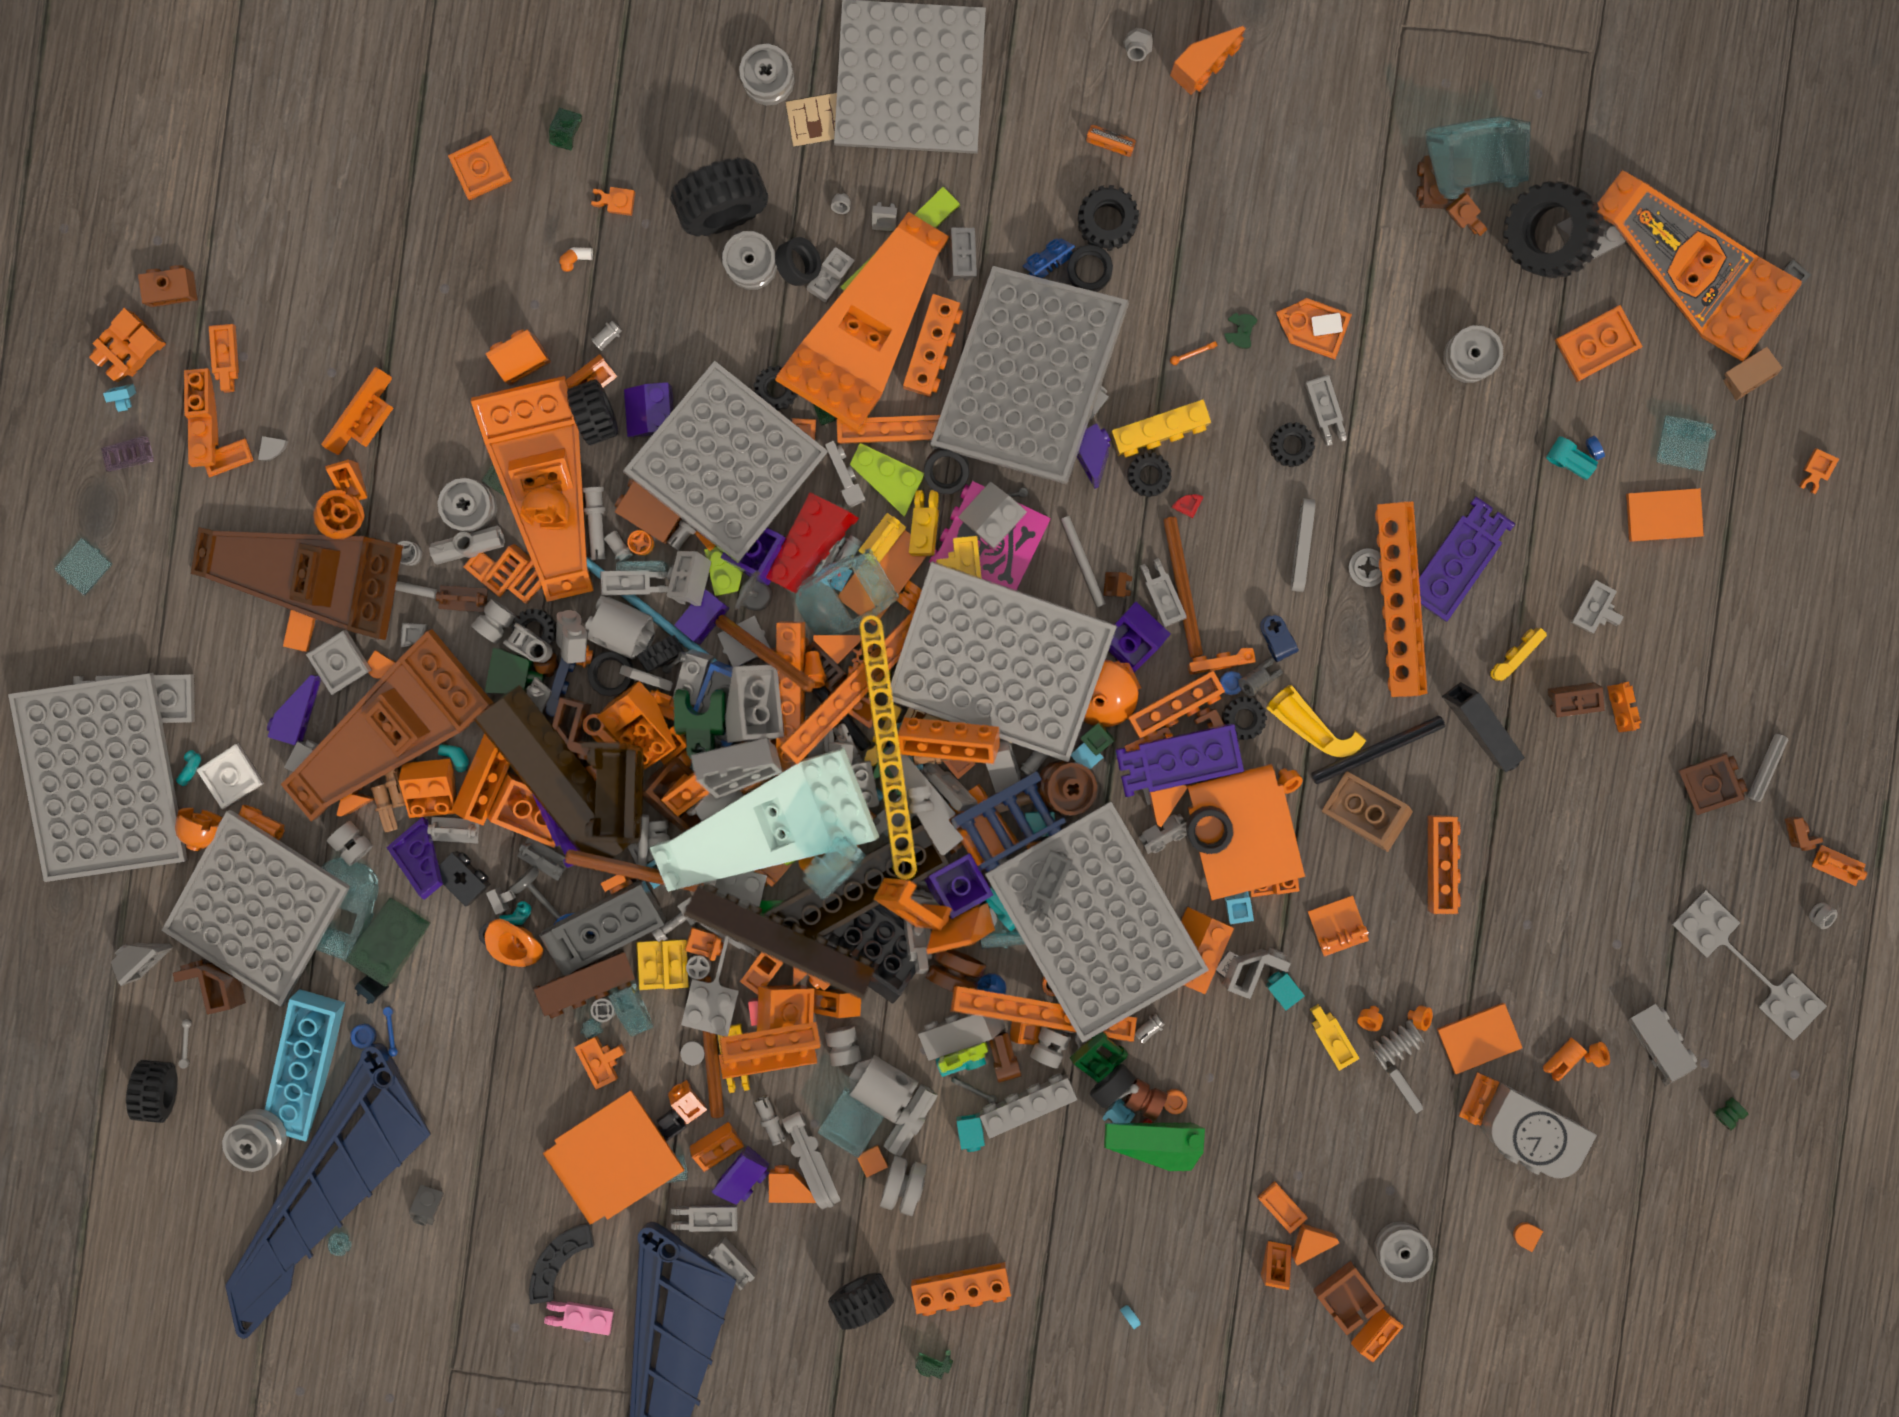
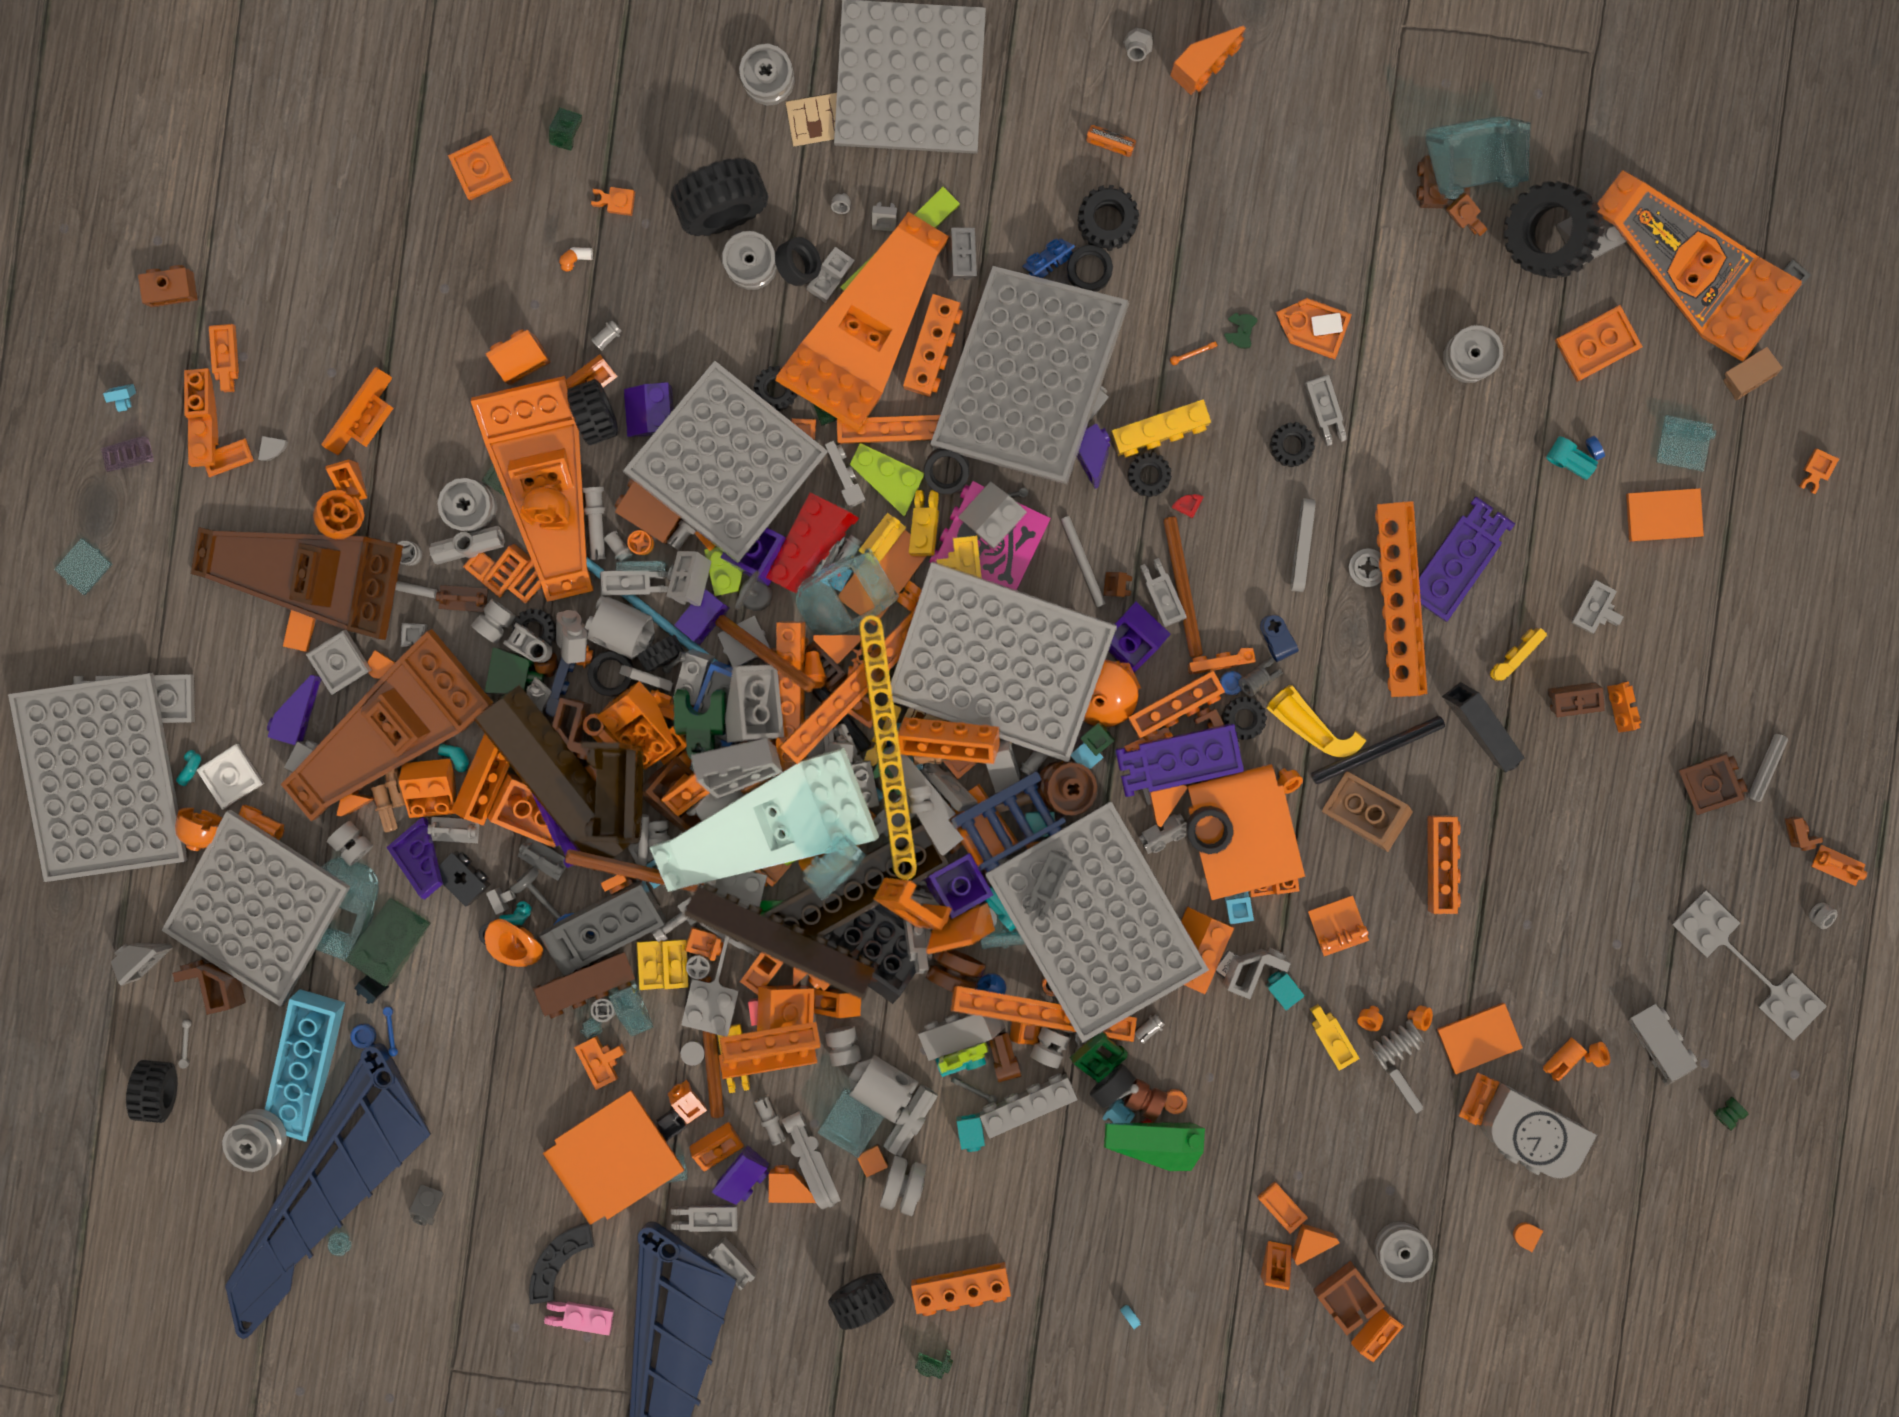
orange hips [89,308,166,382] -> none

